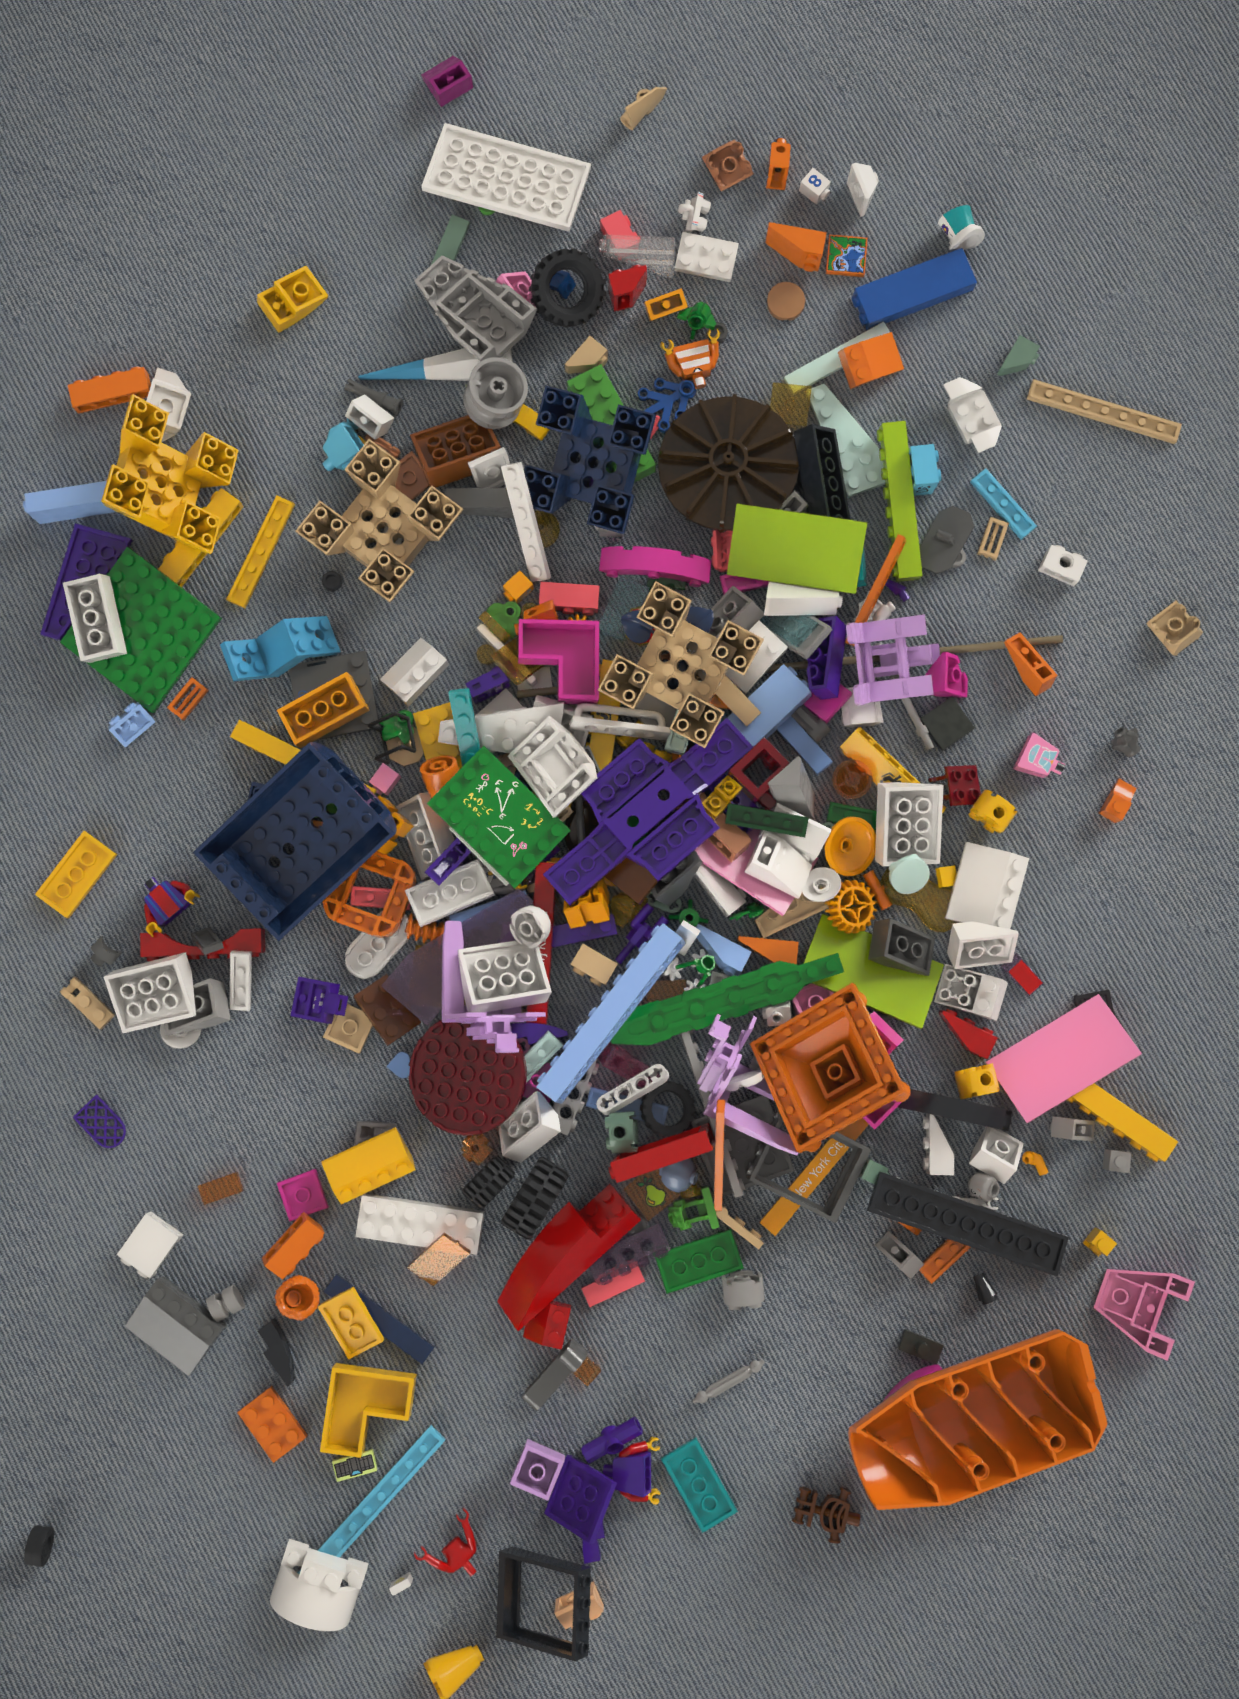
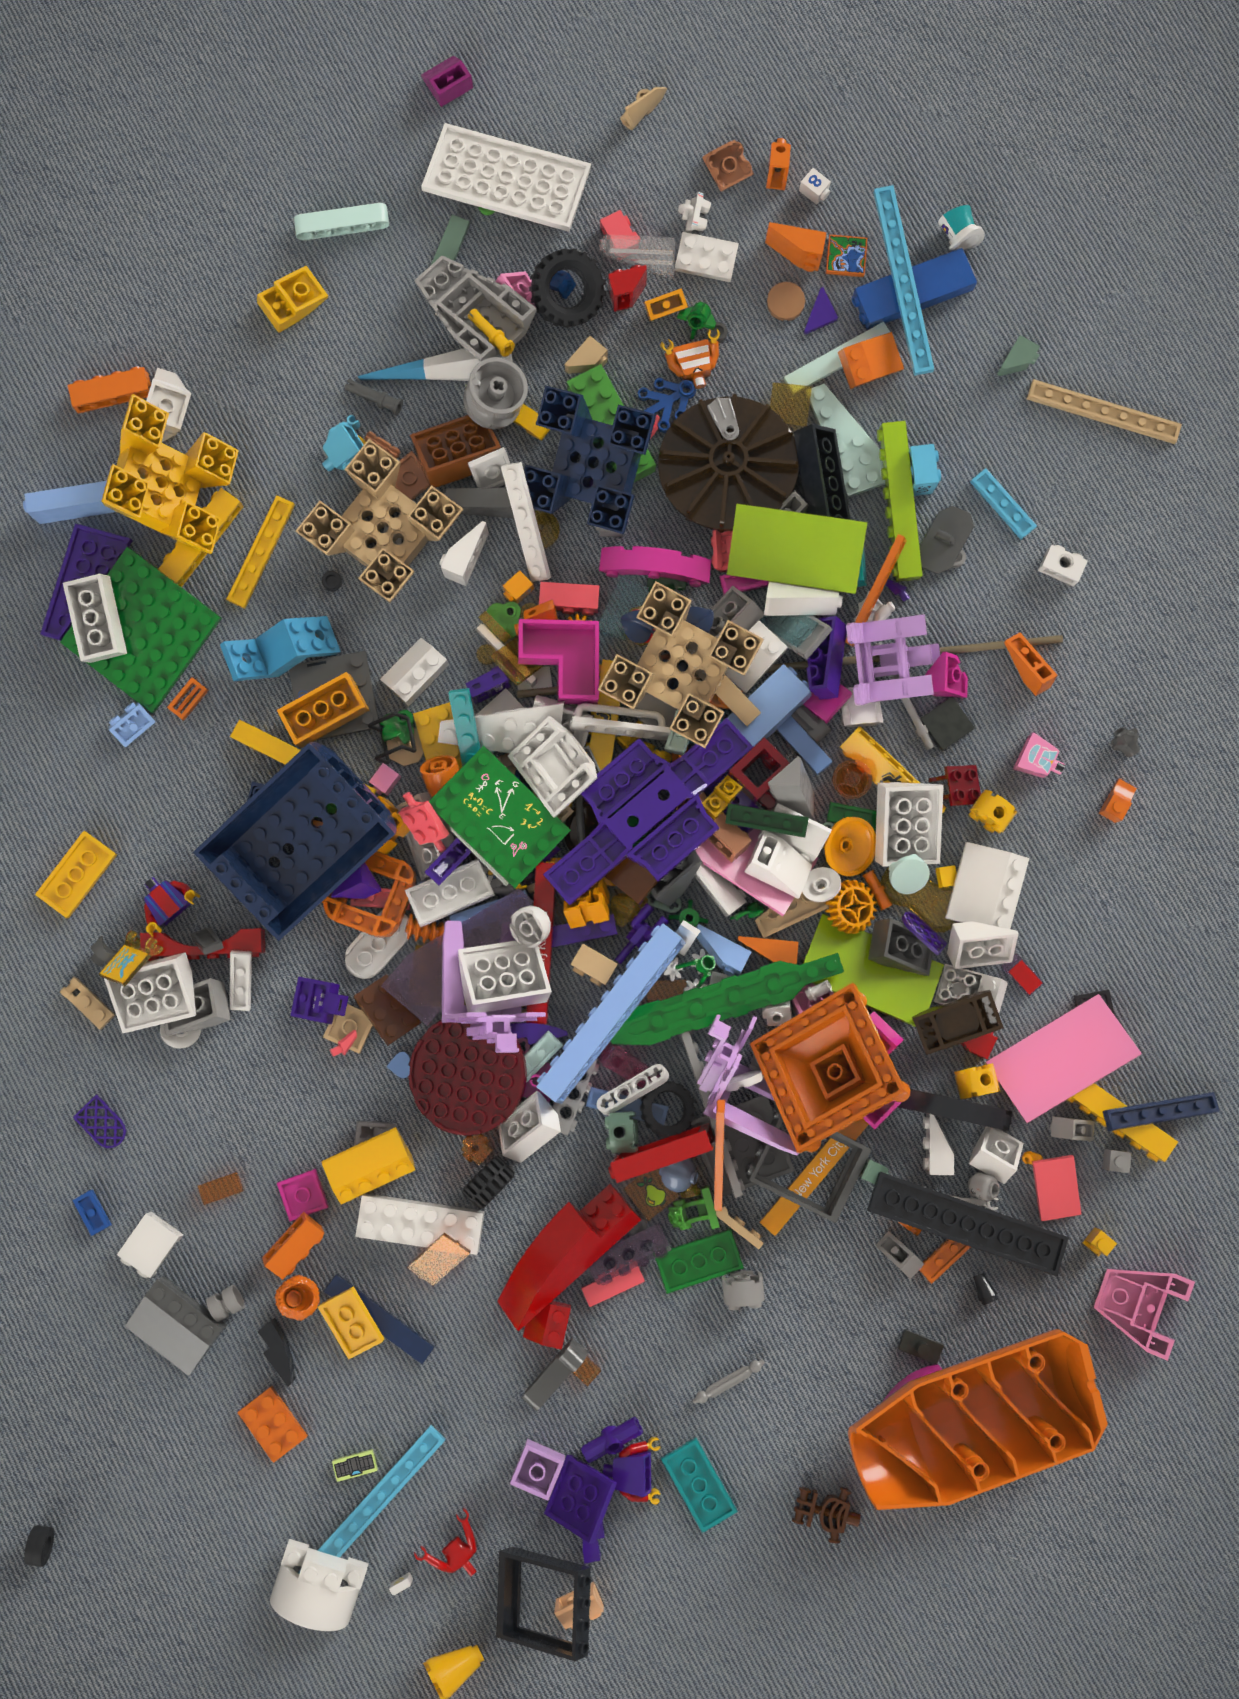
yellow piece [320,1363,417,1458] -> none
white brick [345,394,394,439] -> none
black tyre [501,1157,569,1240] -> none
white slope [847,163,879,217] -> none
white piece [943,377,1002,453] -> none
tan tile [977,517,1009,561] -> none
tan slope [1147,601,1203,656] -> none
none -> blue plate [72,1189,112,1236]
none -> flag [98,930,163,986]
none -> light aqua beam [294,203,389,240]
none -> coral bar [330,1030,357,1057]
none -> dark purple slope [331,862,381,899]
none -> coral plate [398,792,450,853]
none -> white slope [440,521,489,586]
none -> yellow pin [467,309,515,357]
none -> light grey piece [707,397,739,440]
none -> dark purple tile [804,287,838,335]
none -> white pin [805,980,833,1001]
none -> medium azure plate [873,185,934,376]
none -> dark purple window [902,912,948,956]
none -> dark brown slope [912,990,1004,1055]
none -> coral tile [1032,1155,1081,1221]
none -> dark blue tile [1103,1092,1220,1132]

